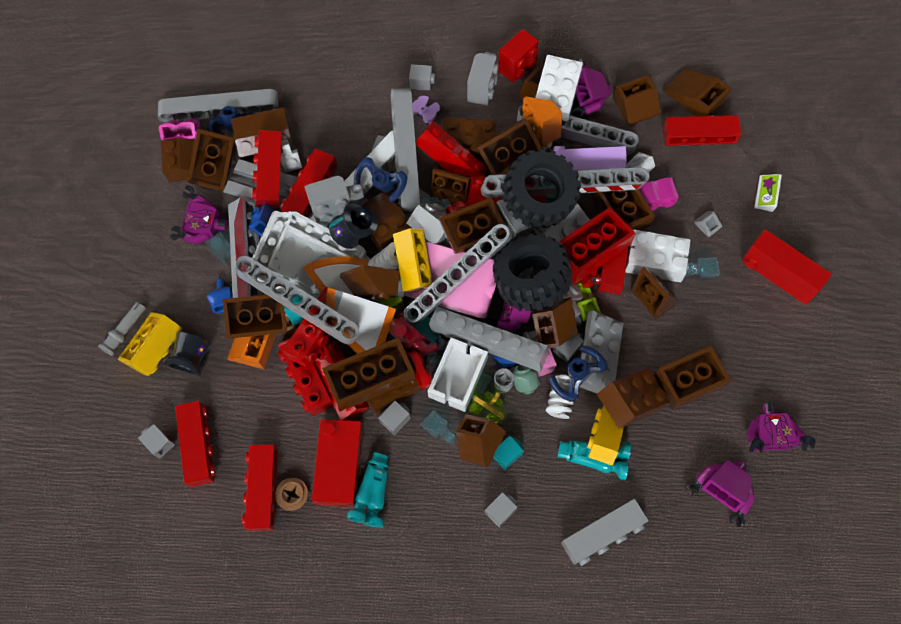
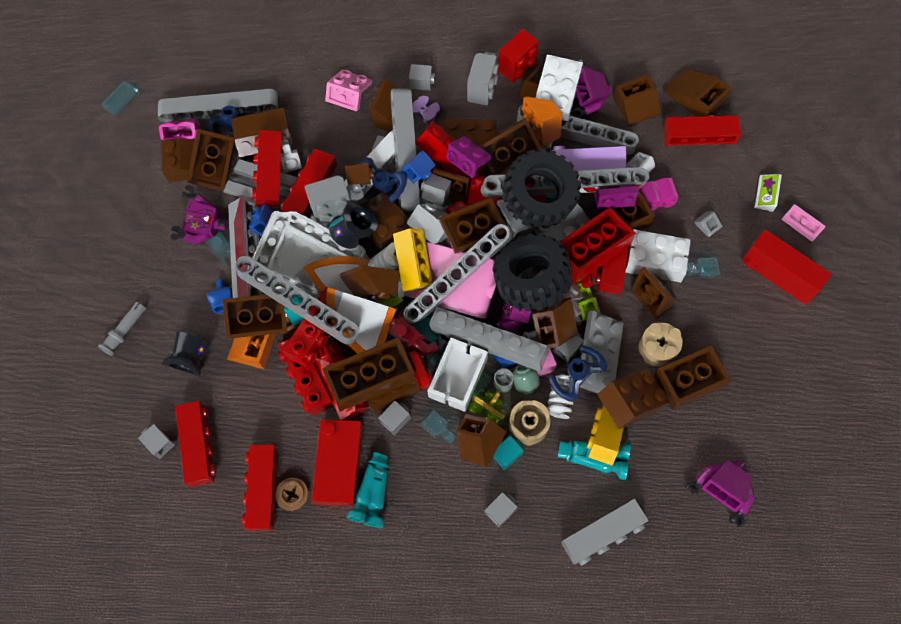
yellow slope [117,312,182,376] -> none
magenta torso [746,403,816,453] -> none
none -> clear light blue tile [101,81,139,116]
none -> bright pink bracket [325,70,372,111]
none -> reddish brown brick [345,163,374,186]
none -> reddish brown slope [369,79,396,132]
none -> blue brick [401,151,435,184]
none -> light grey brick [421,174,452,206]
none -> magenta bracket [447,136,491,178]
none -> tan brick [509,400,550,446]
none -> magenta bracket [594,186,638,209]
none -> tan brick [638,323,682,367]
none -> bright pink plate [782,204,826,242]

